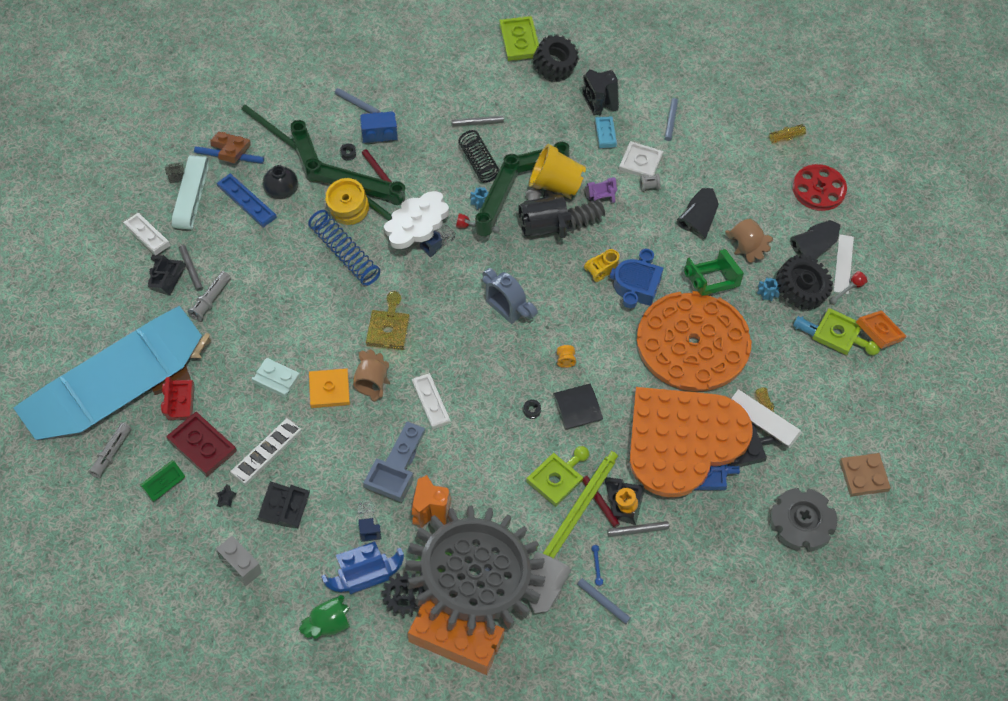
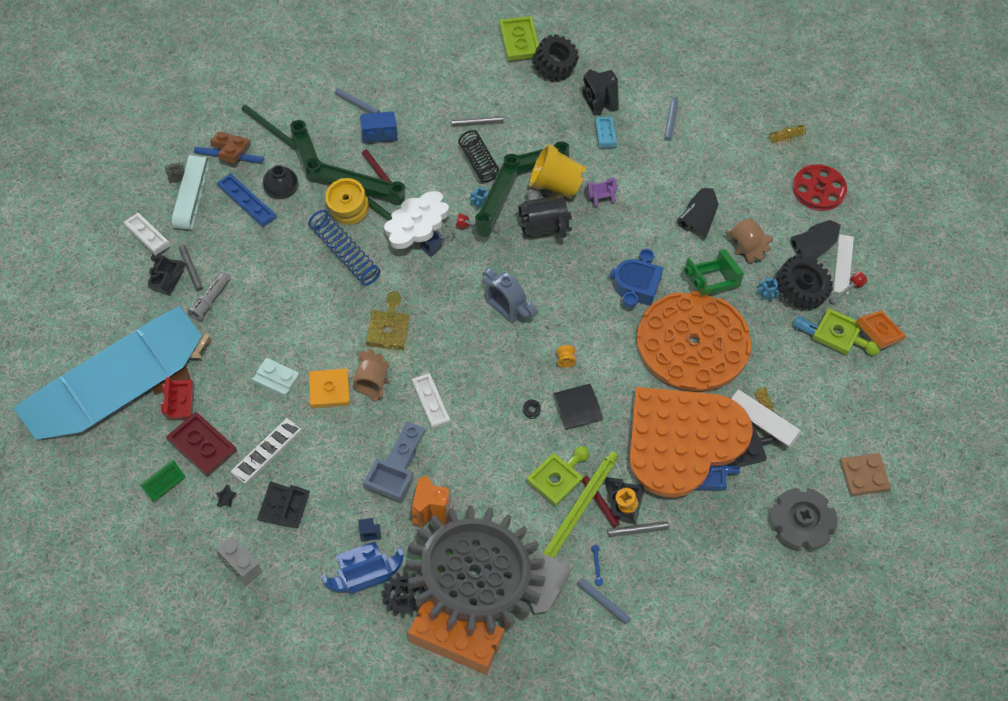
light grey pin [89,422,132,478] -> none
green piece [299,595,350,639] -> none
black bush [340,143,356,161] -> none
dark grey piece [568,199,605,231] -> none
yellow piece [584,249,619,282] -> none
white tile [619,141,663,177] -> none
light grey bush [640,174,661,191] -> none

